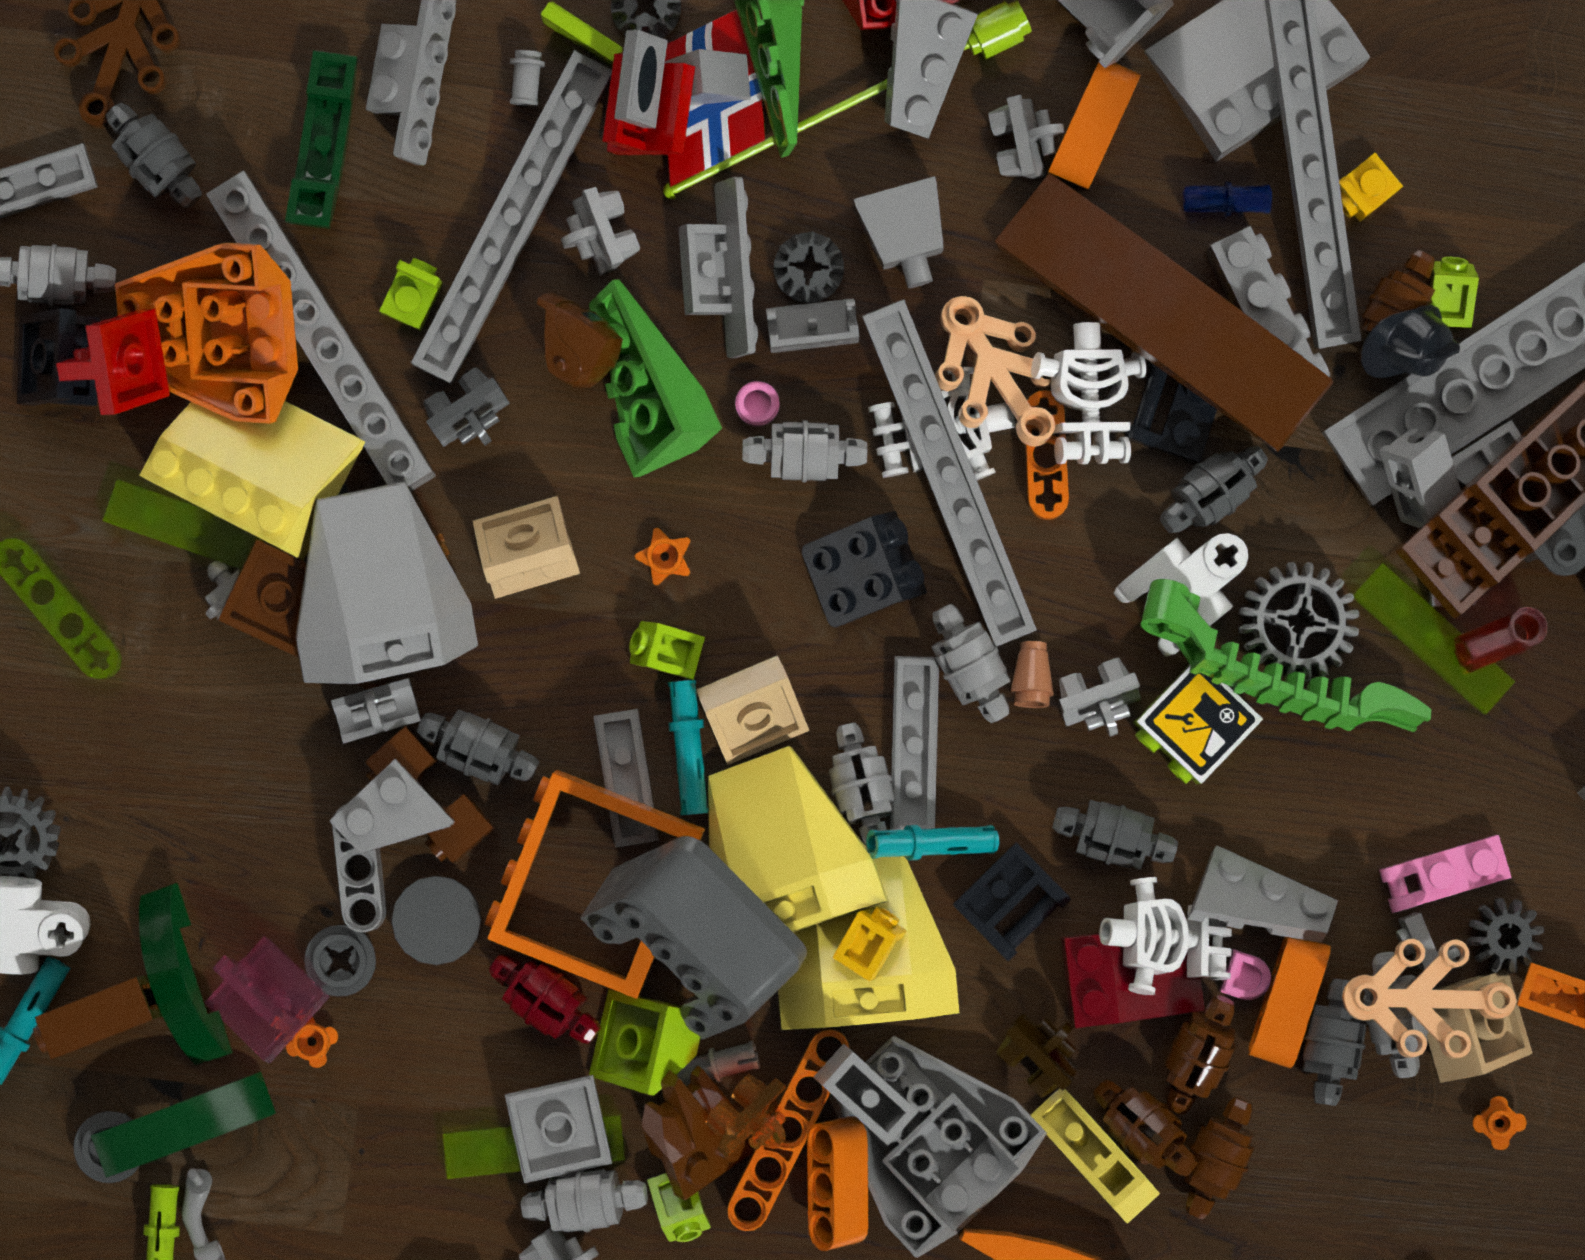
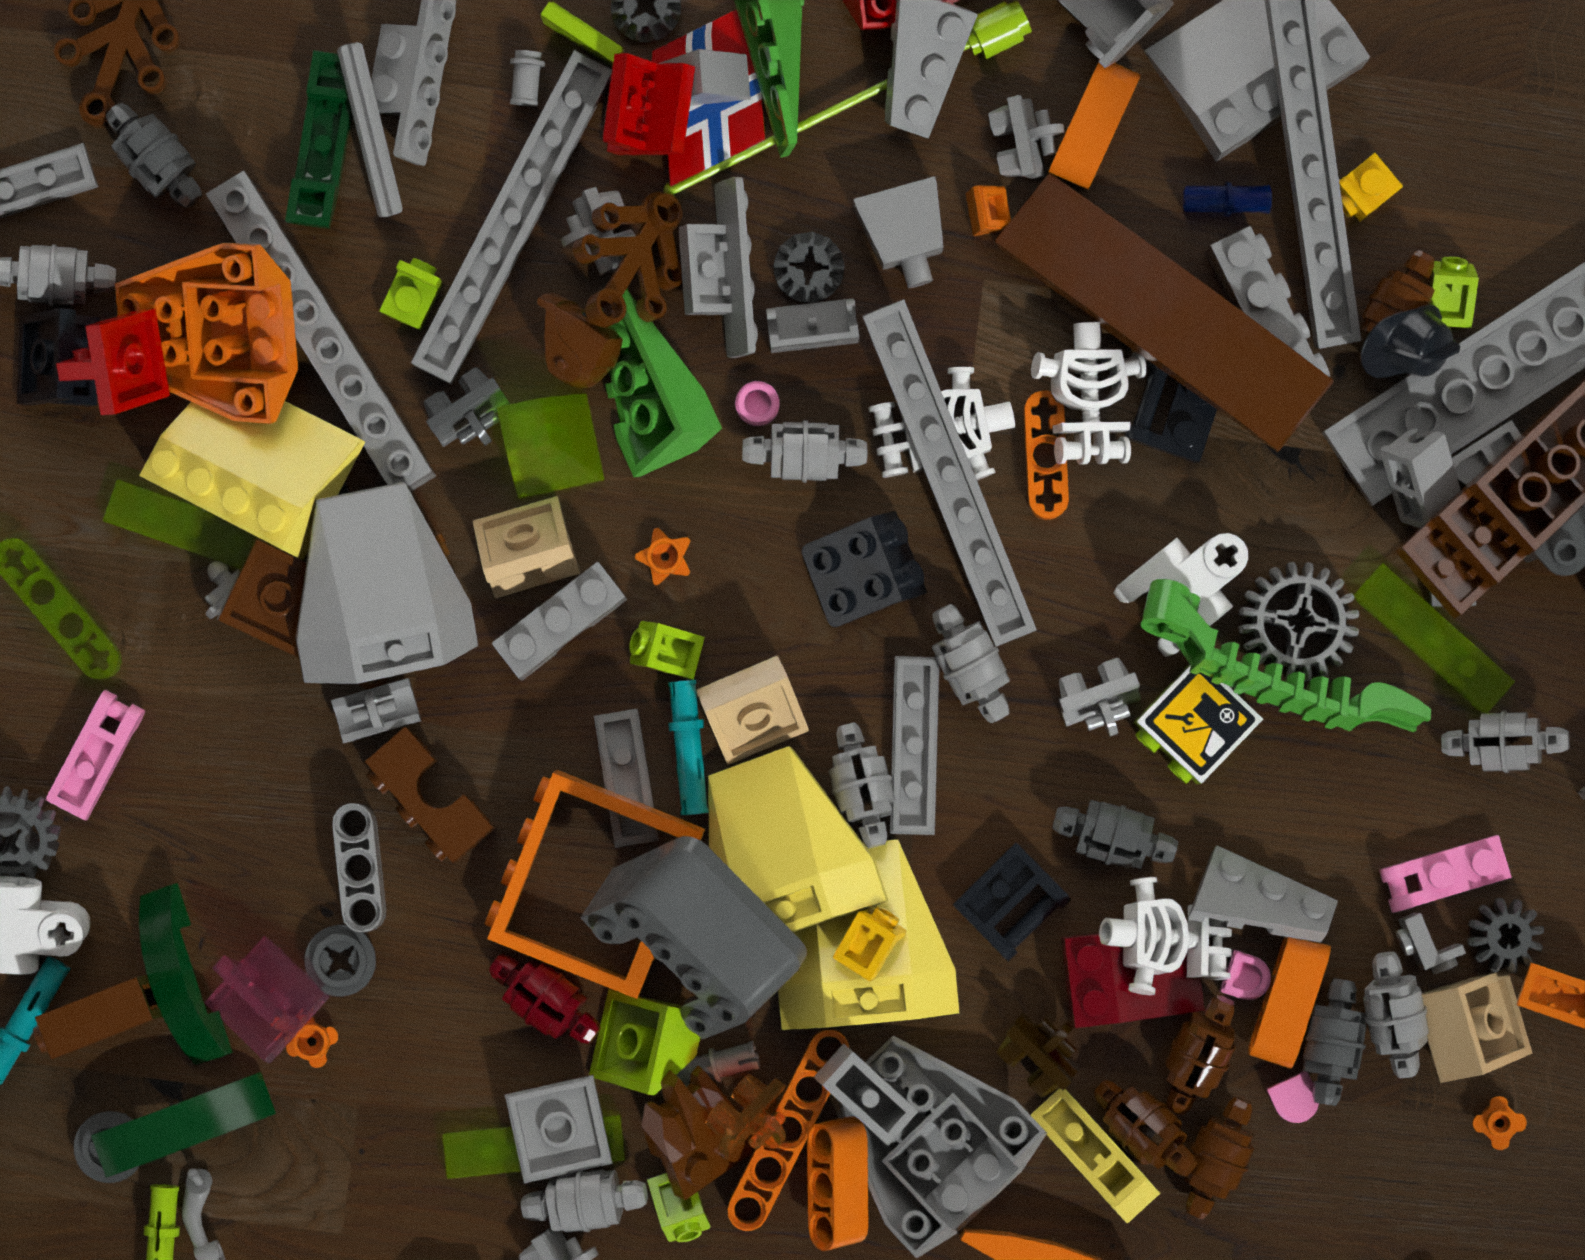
light grey wing [330,759,455,854] -> none
dark grey tile [392,876,482,965] -> none
dark grey piece [417,709,540,785] -> none
light grey tile [614,30,668,128] -> none
teal pin [866,825,999,861] -> none
light nougat plant [935,296,1055,447] -> none
nougat cone [1010,641,1054,708] -> none
dark grey piece [1160,446,1268,533] -> none
light nougat plant [1342,939,1516,1059] -> none
clear red piece [1453,607,1548,673] -> none
none -> bright pink plate [45,690,145,820]
none -> light grey axle [337,42,403,217]
none -> light grey arch [492,562,627,681]
none -> clear neon green slope [497,393,605,499]
none -> reddish brown plant [572,192,683,328]
none -> orange slope [965,185,1011,236]
none -> bright pink tile [1265,1071,1319,1123]
none -> light grey piece [1441,711,1570,773]

